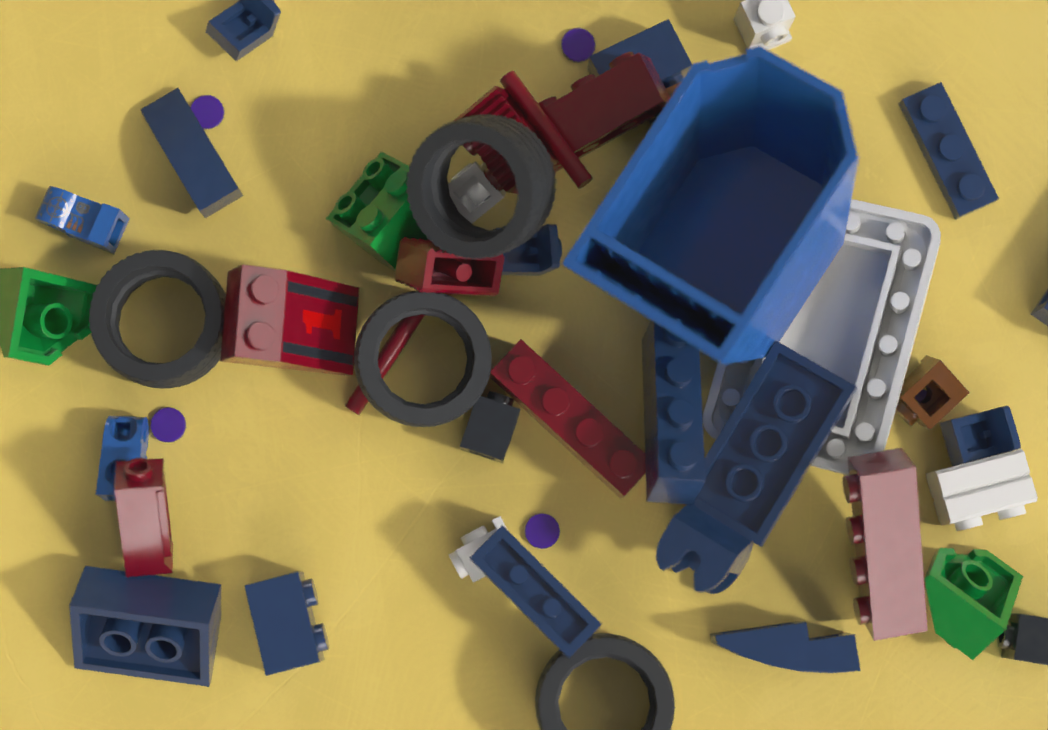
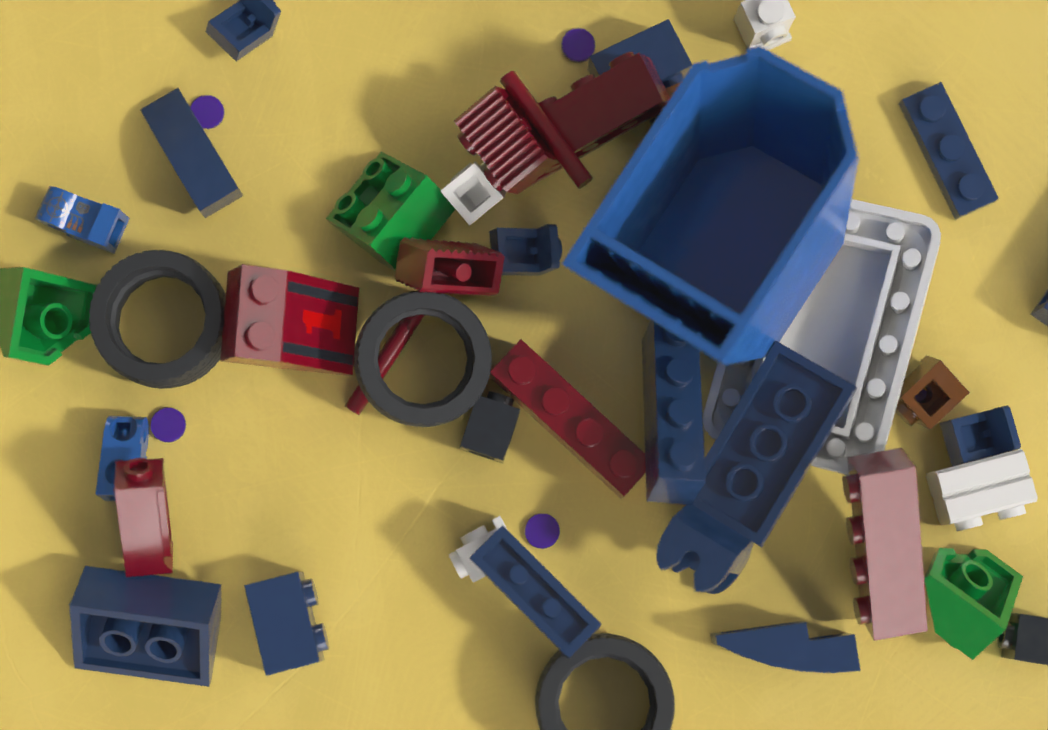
black tyre [406,114,556,259] -> none

